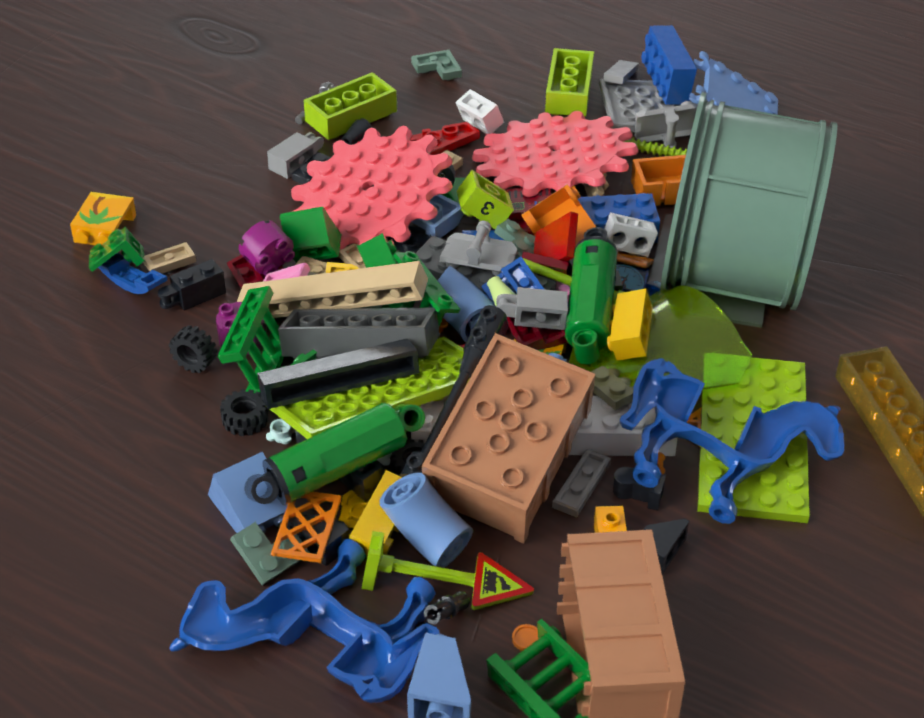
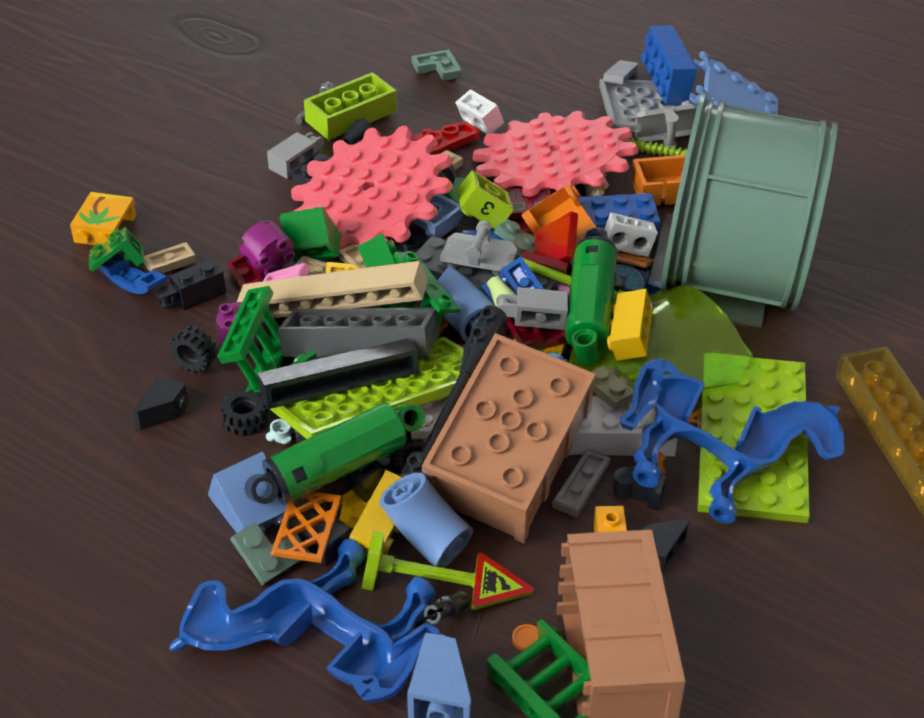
lime brick [545,48,594,117] -> none
none -> black slope [133,376,189,430]

